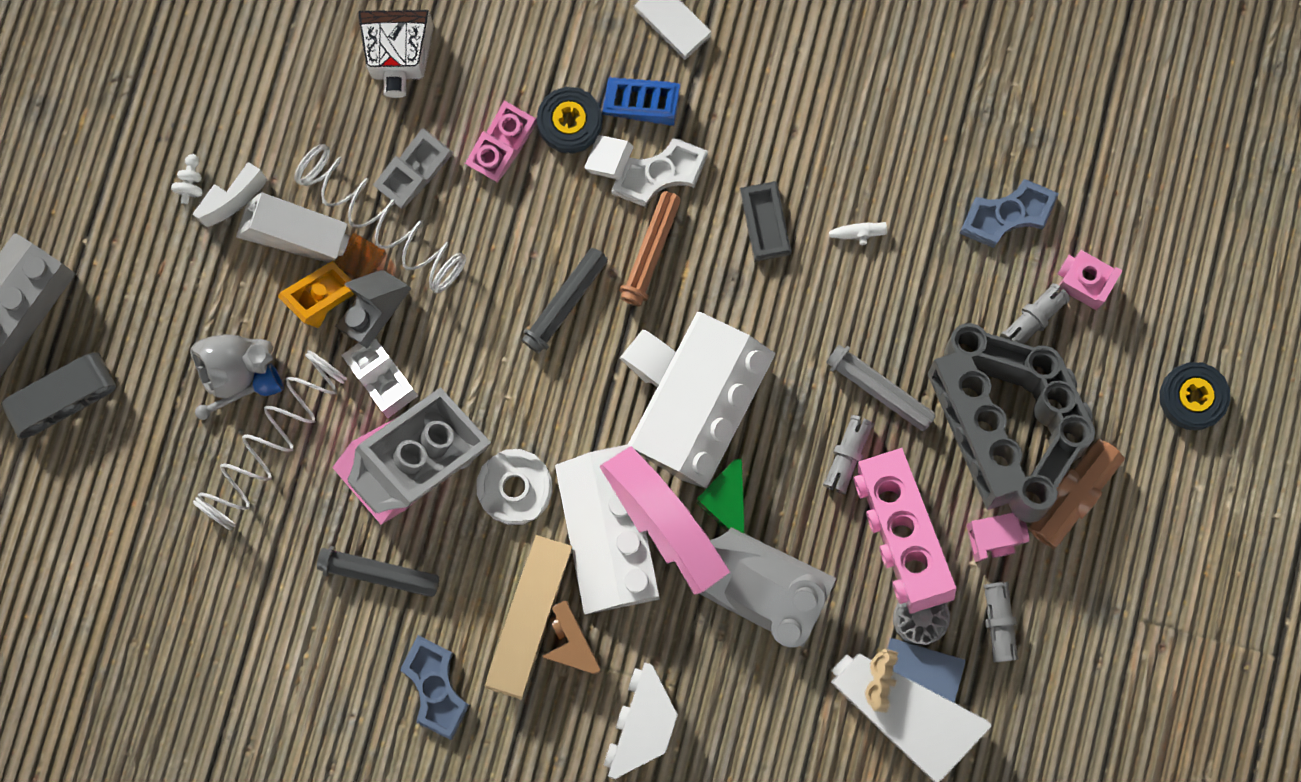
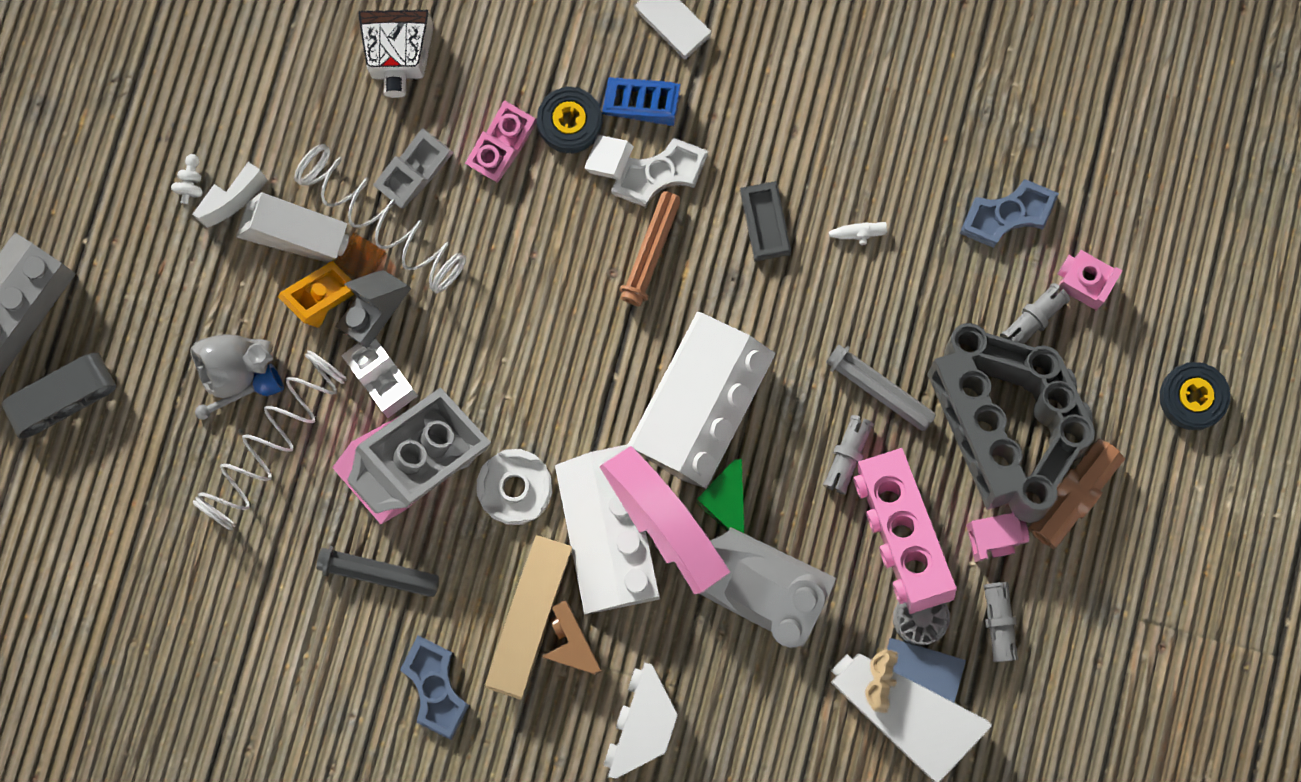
dark grey axle [521,248,608,354] -> none
white slope [620,330,676,388] -> none

